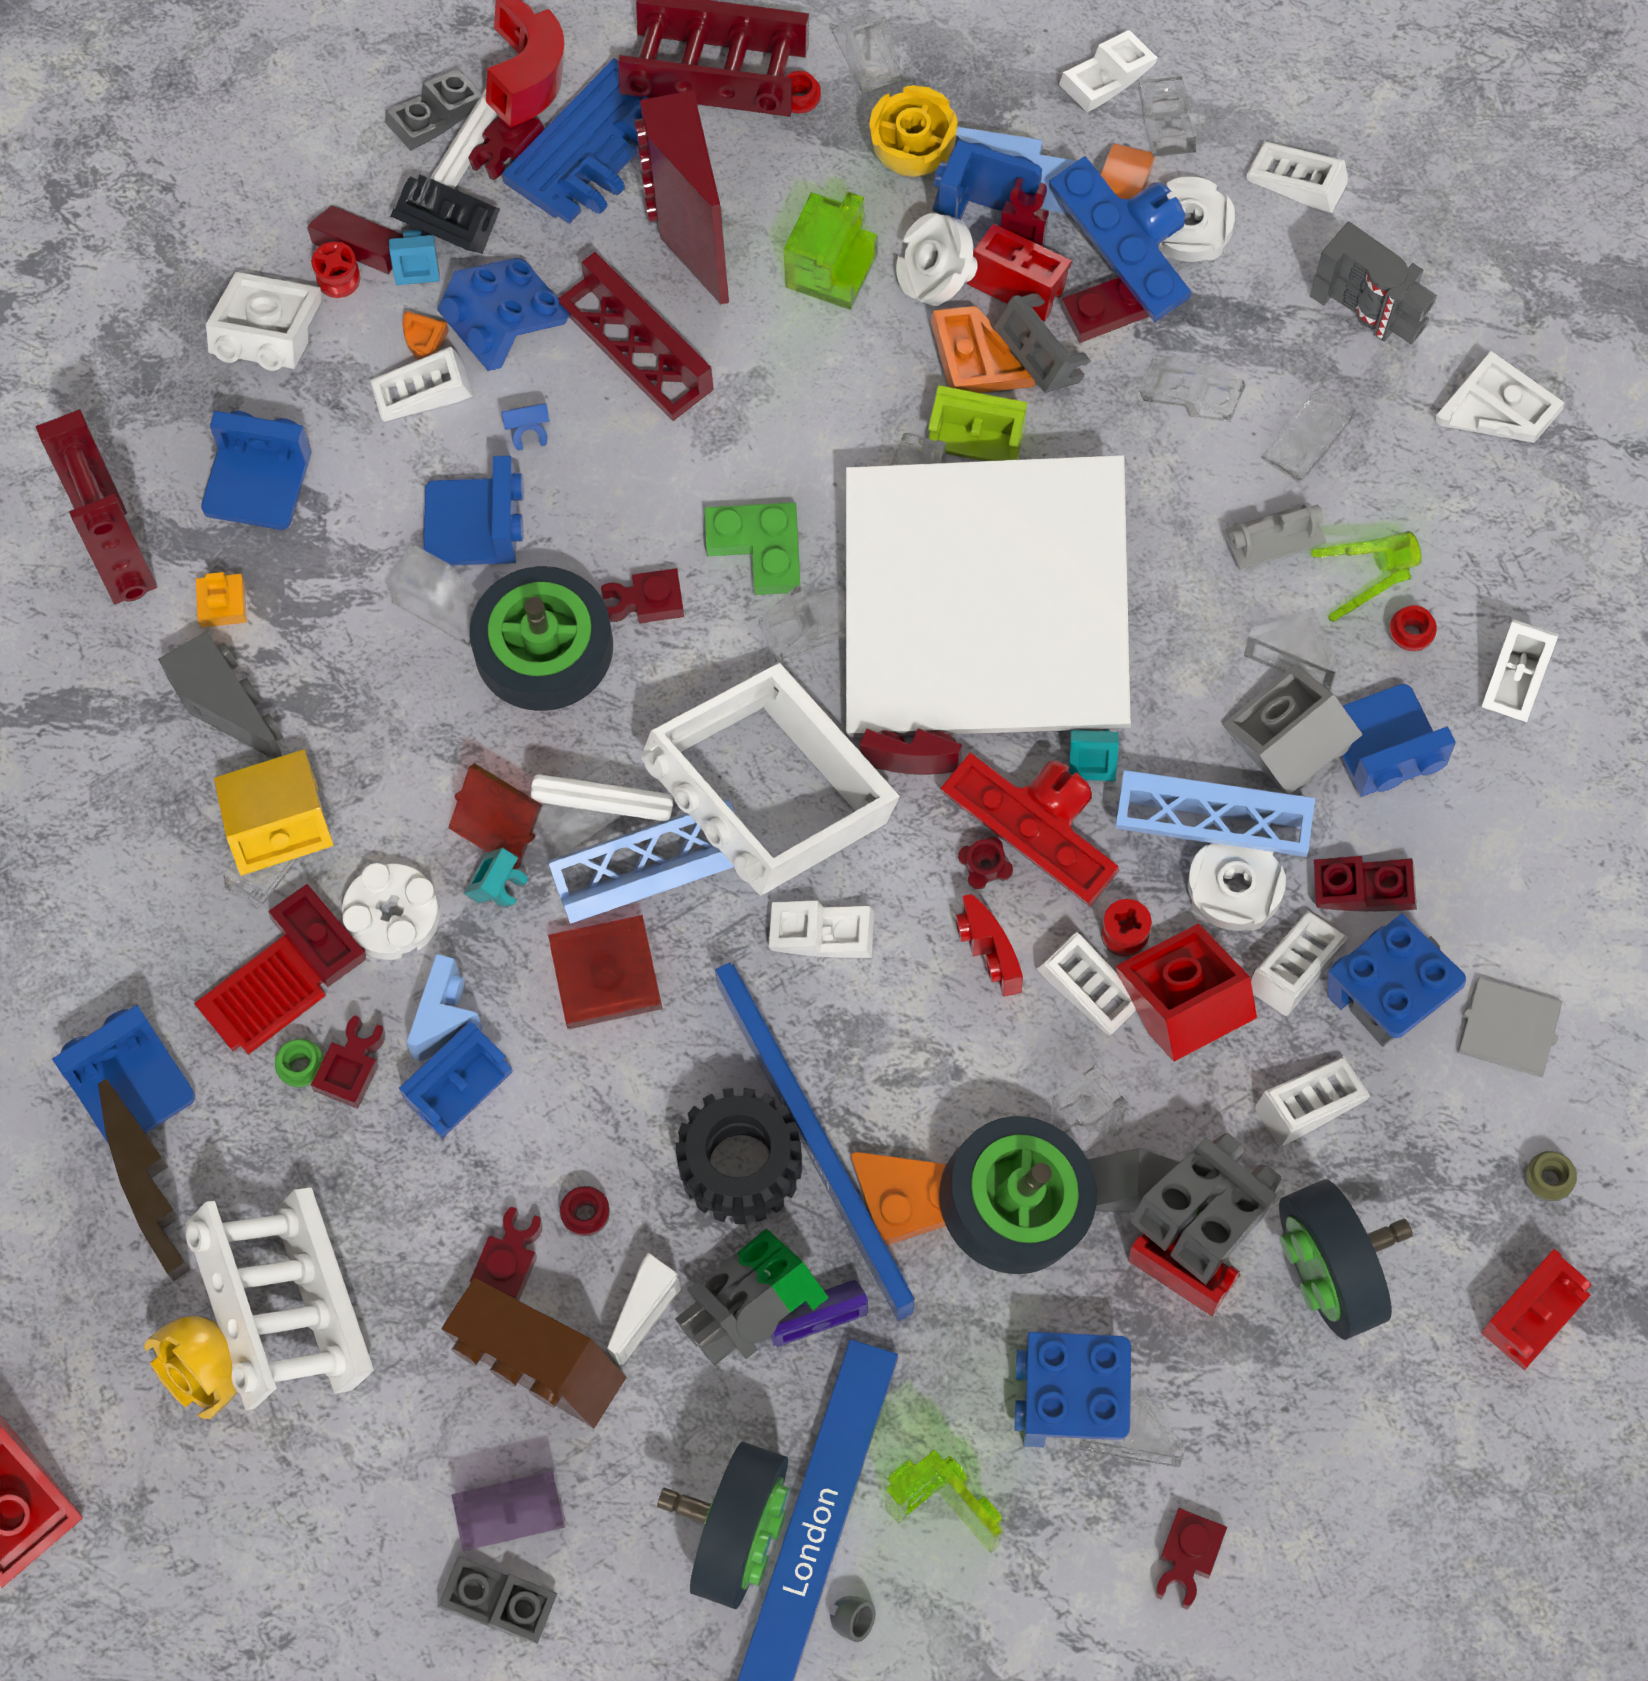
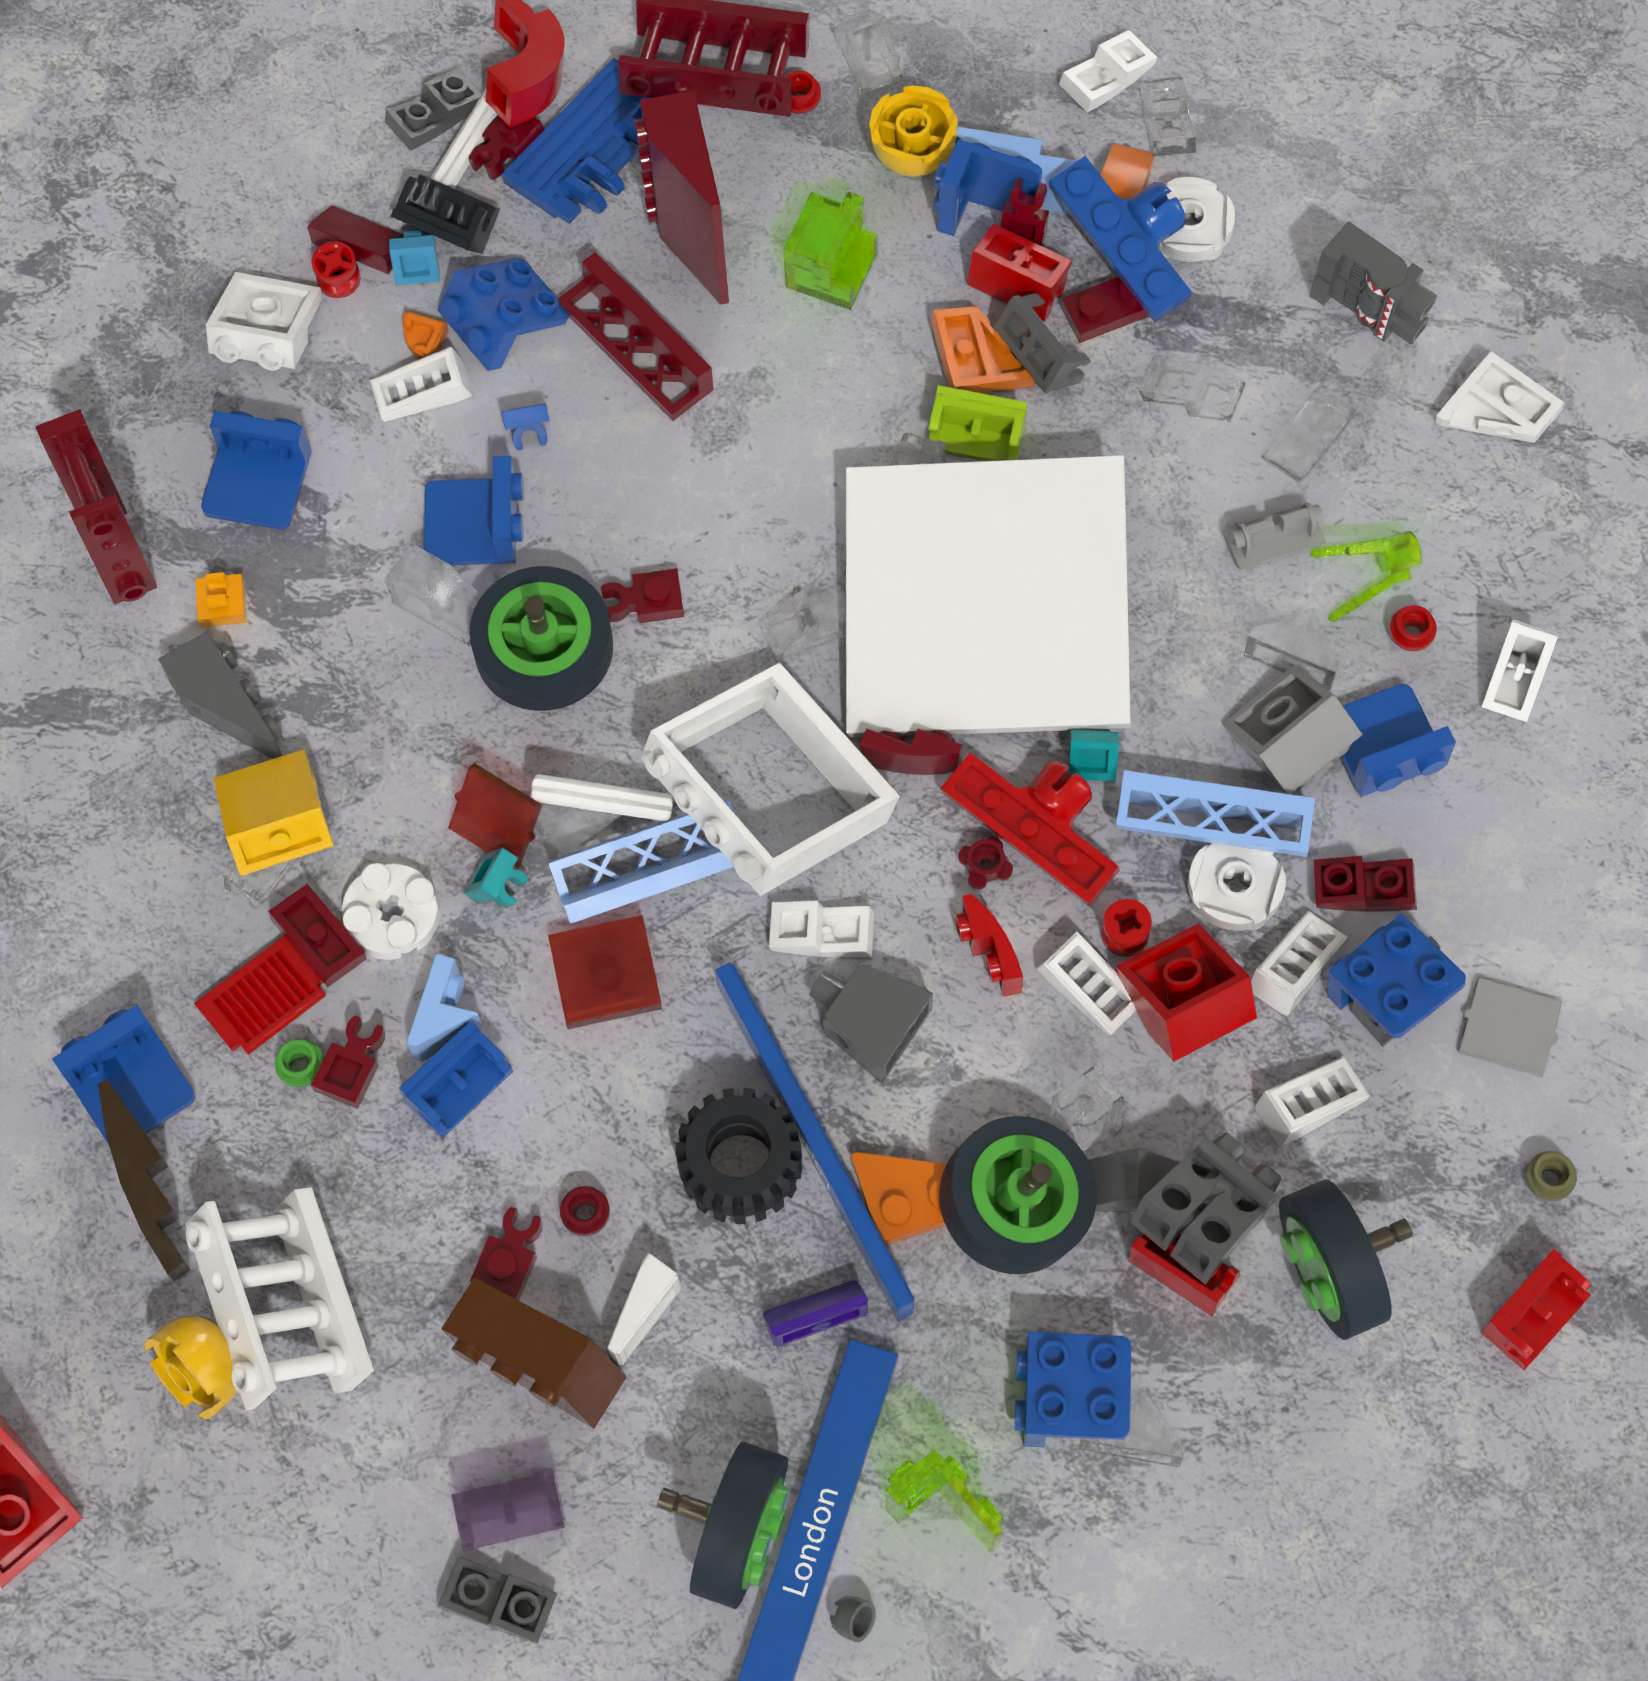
dark grey hips [675,1228,829,1366] -> none
bright green plate [705,502,801,595] -> none
white plate [896,213,978,306] -> none
dark red plate [1156,1508,1227,1610] -> none
white slope [1246,141,1348,213] -> none
none -> dark grey torso [809,965,933,1083]

